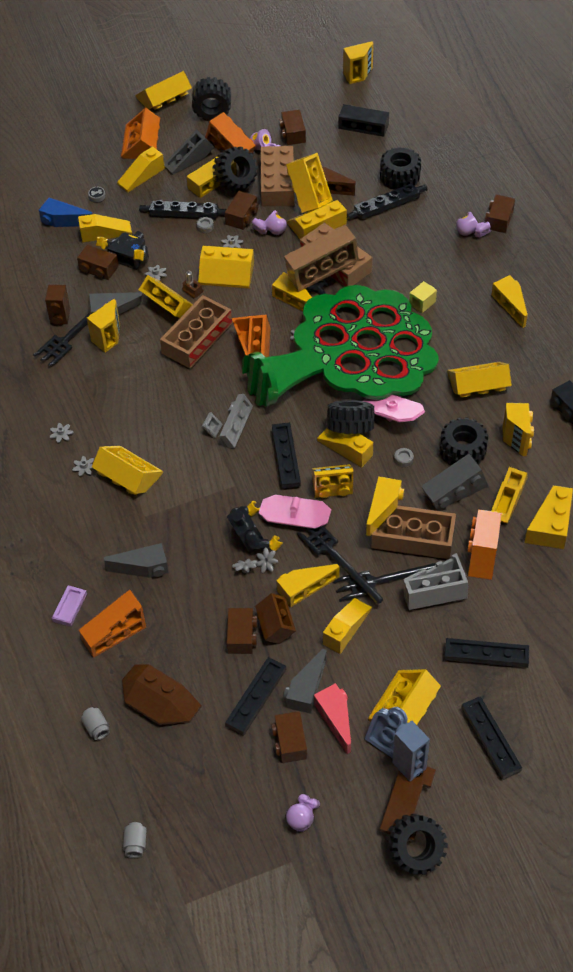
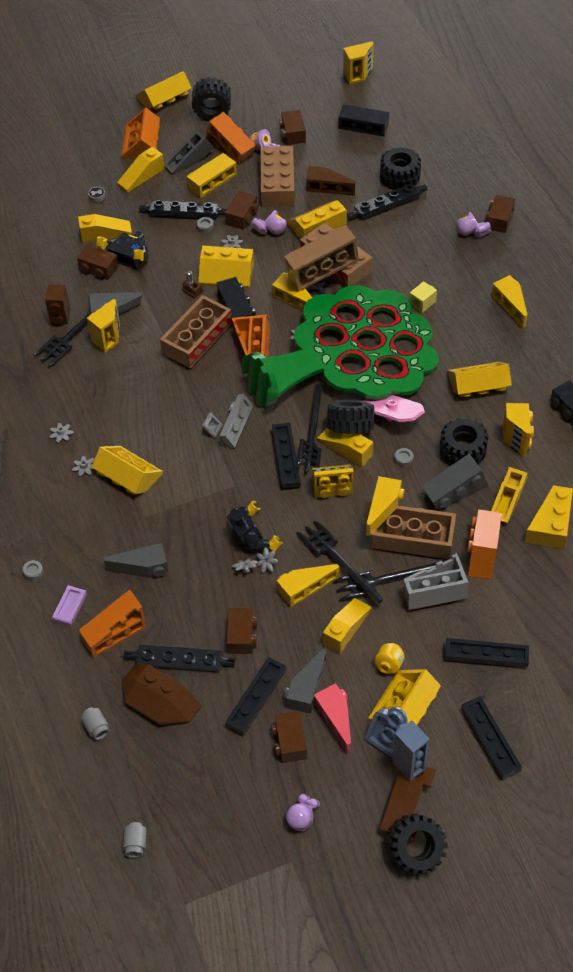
blue slope [39,198,92,227] -> none
yellow brick [138,275,193,318] -> none
light grey plant [145,265,167,281] -> none
black tyre [213,147,258,191] -> none
reddish brown brick [255,593,296,644] -> none
bright pink shield [259,495,331,529] -> none
yellow slope [286,153,333,213] -> none
none -> light grey tile [23,560,43,581]
none -> black plate [124,644,235,672]
none -> black brick [216,277,256,330]
none -> black piece [296,384,322,473]
none -> yellow head [374,643,405,674]

